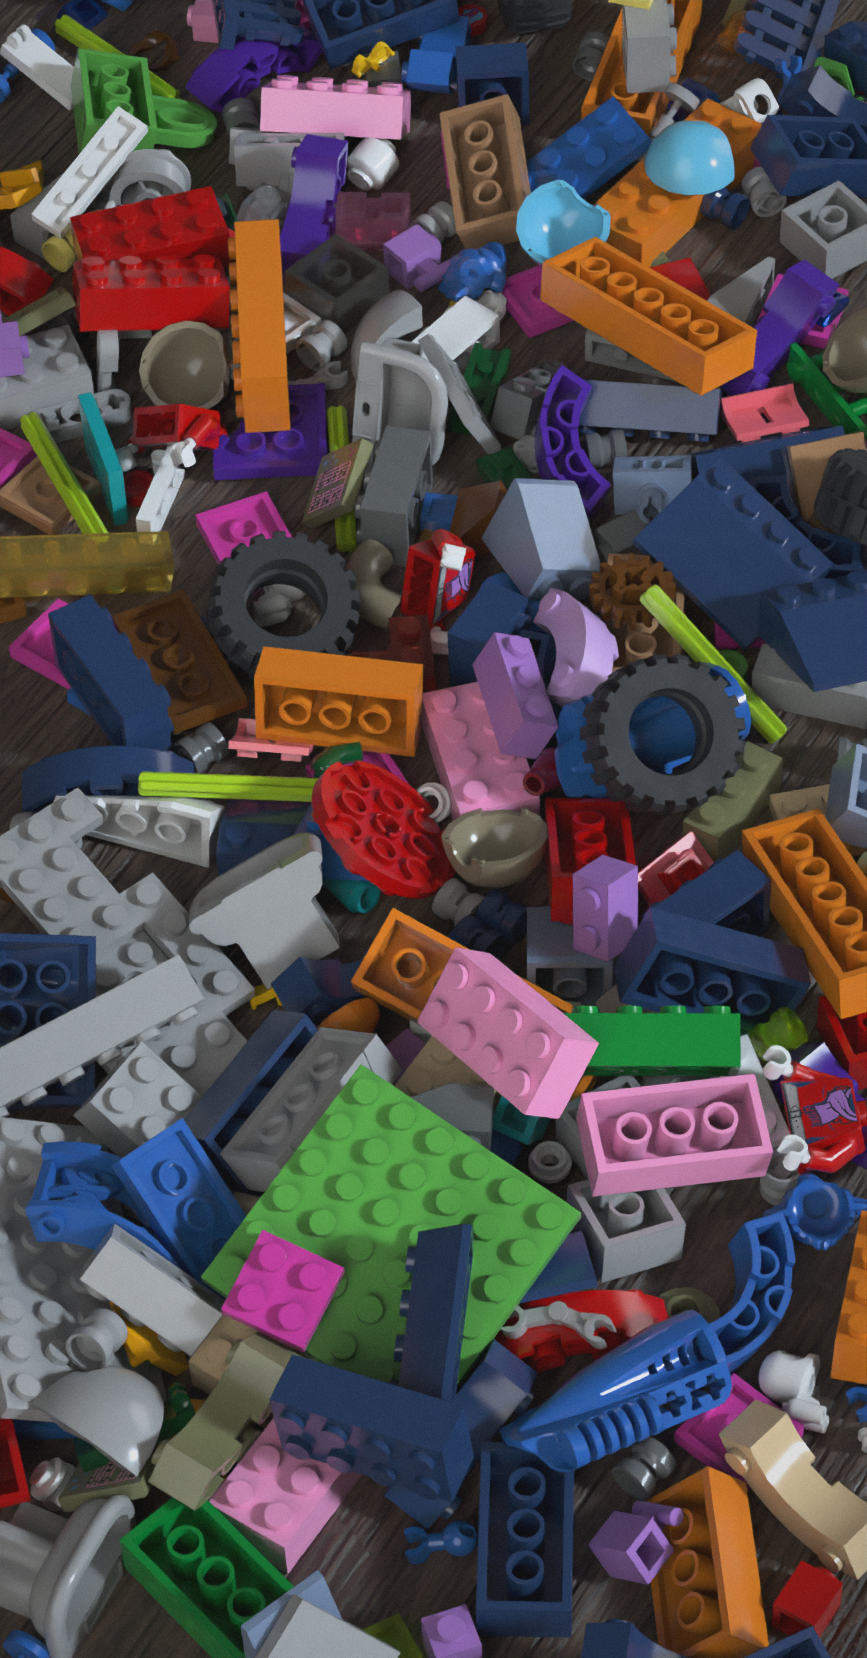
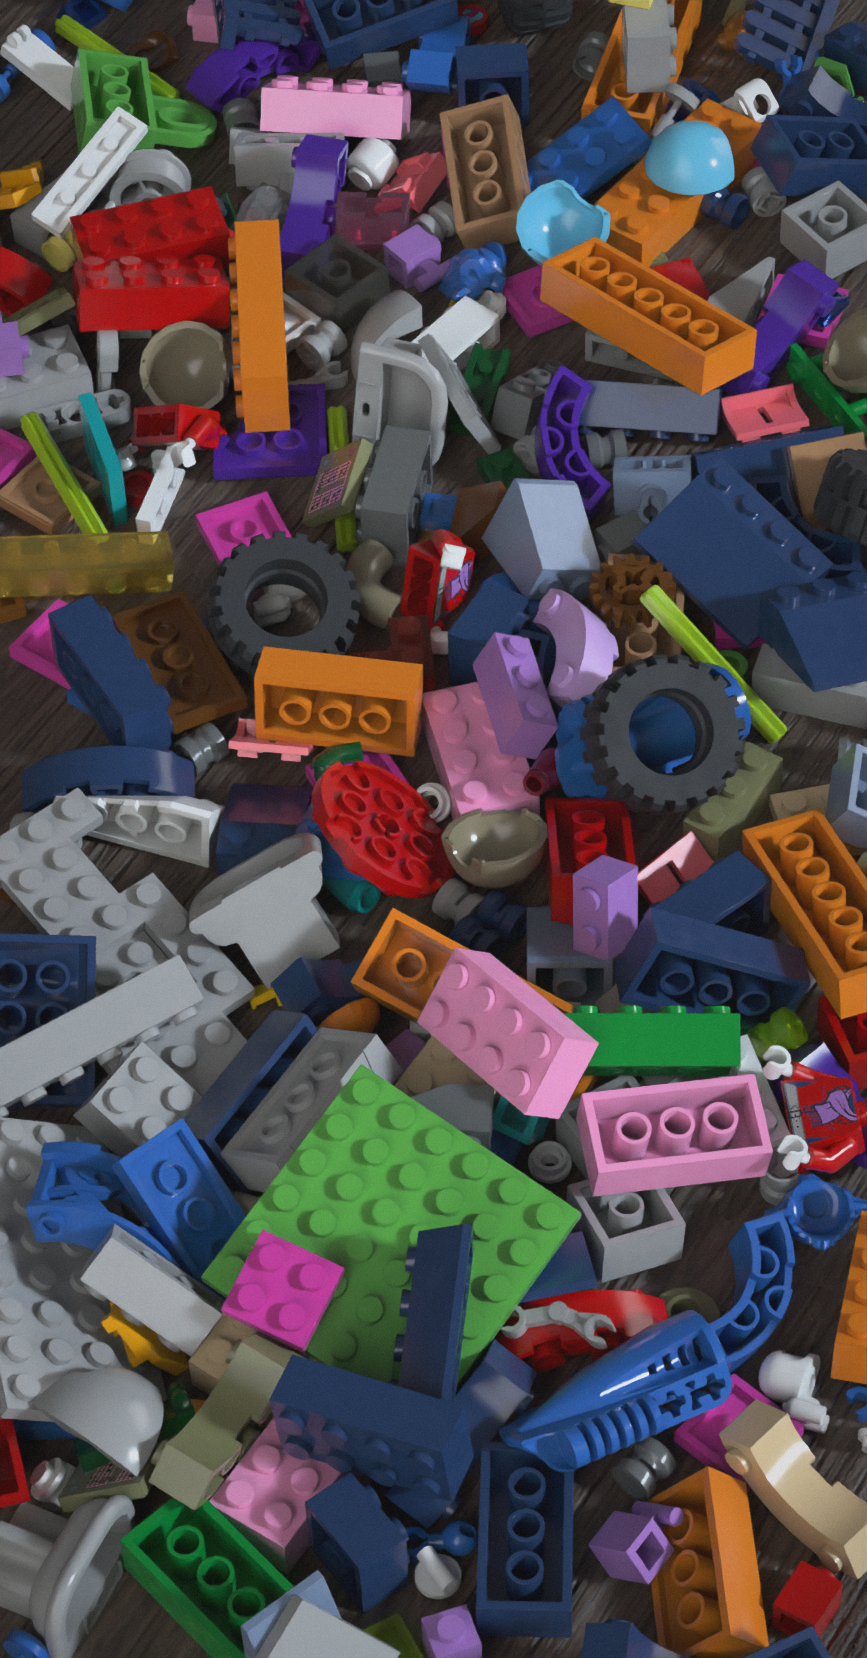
light grey wheel [66,1308,128,1371] -> none
lime axle [138,771,319,802] -> none
yellow piece [351,41,395,78] -> none
red tile [657,848,706,895] -> none
none -> dark blue brick [305,1472,410,1614]
none -> coral piece [373,152,448,213]
none -> white plate [415,1546,461,1599]

